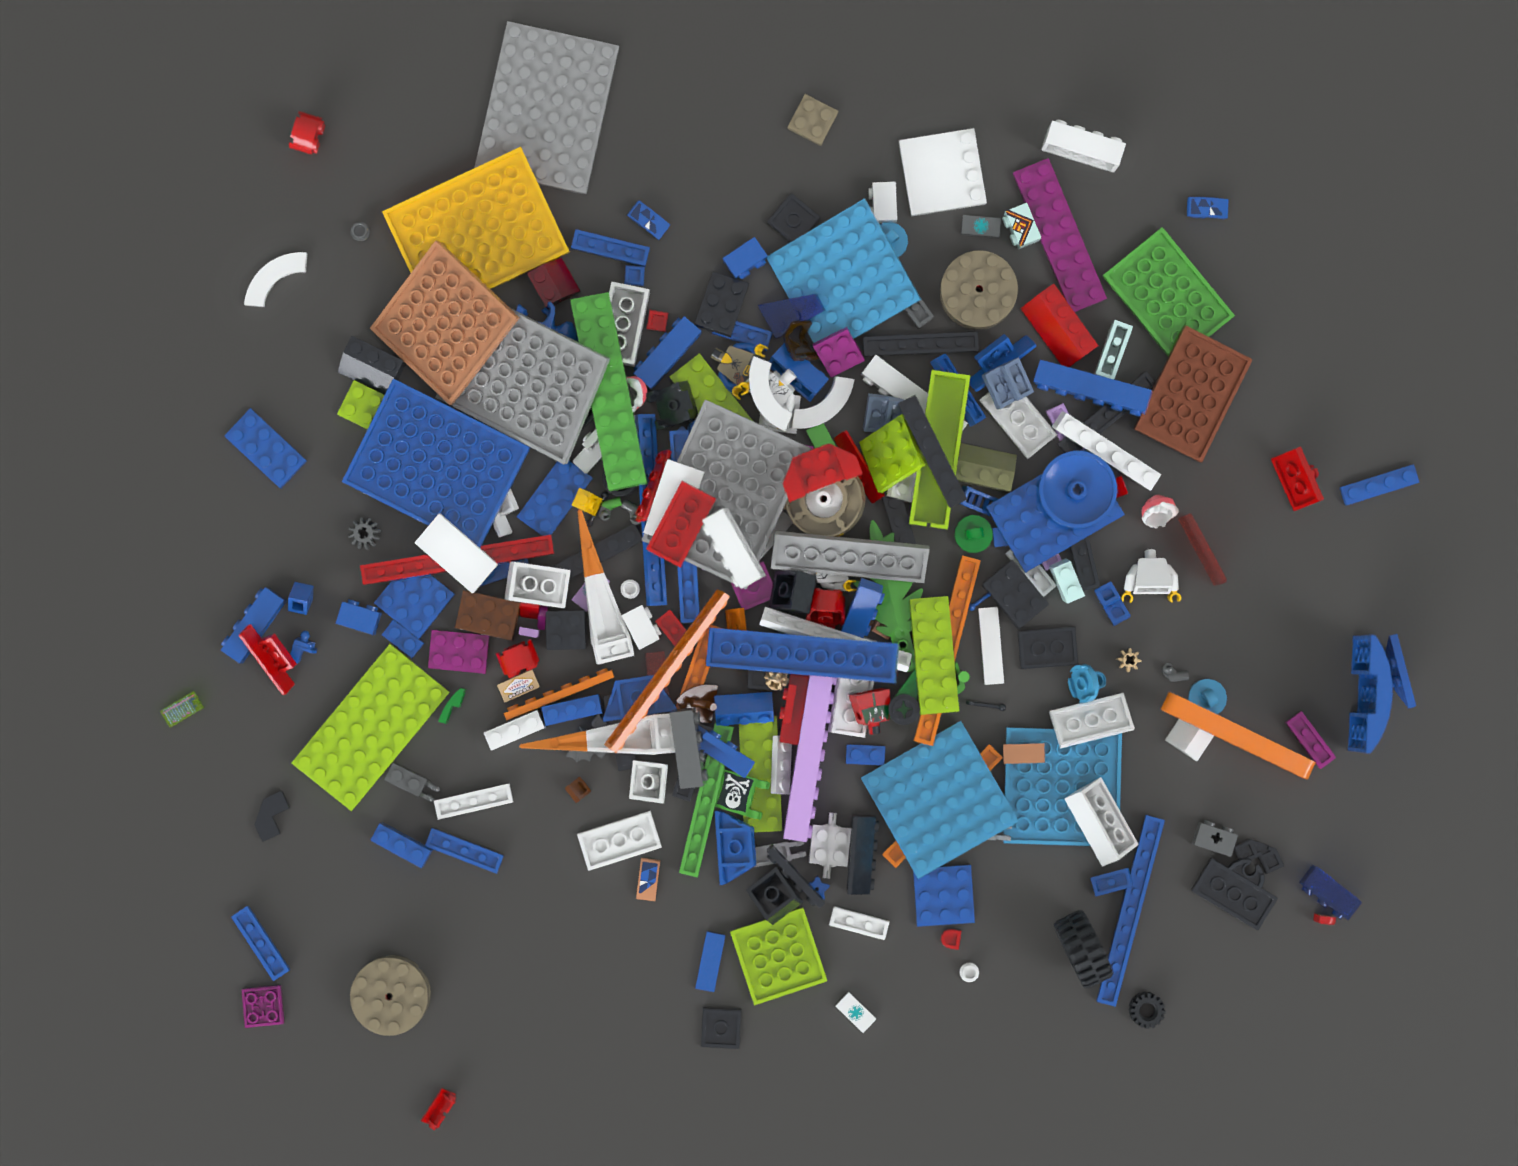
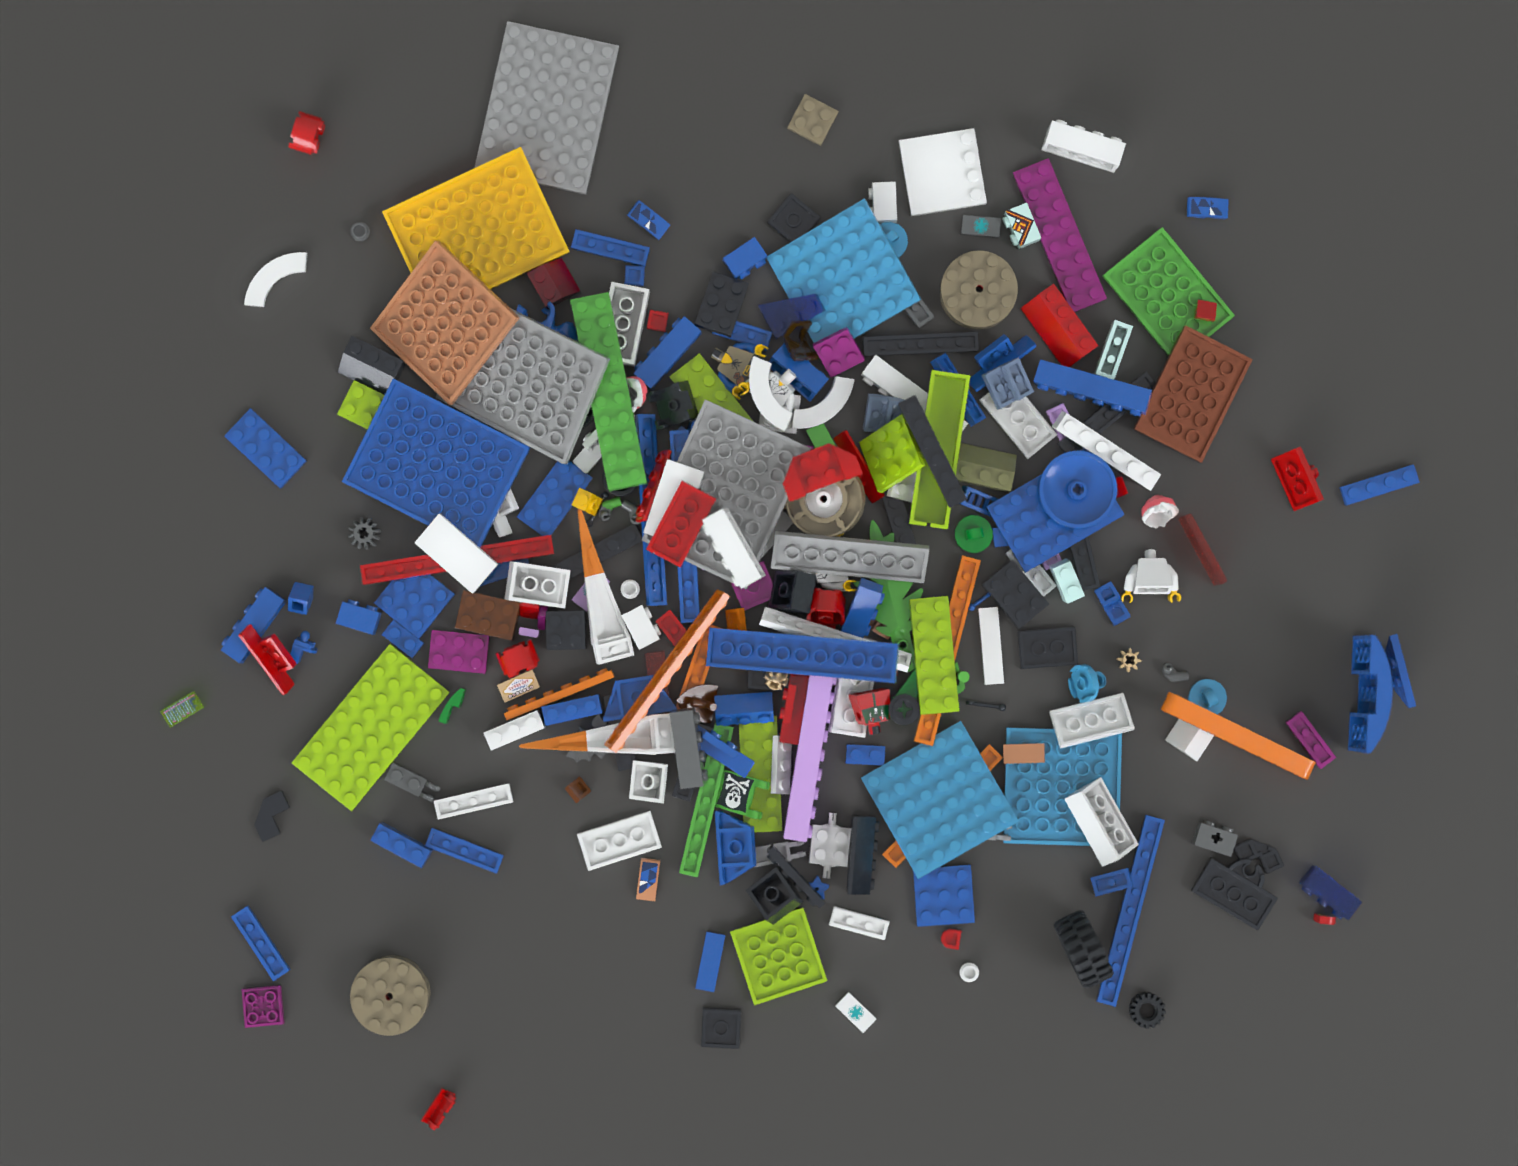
none -> red slope [1194,299,1217,322]

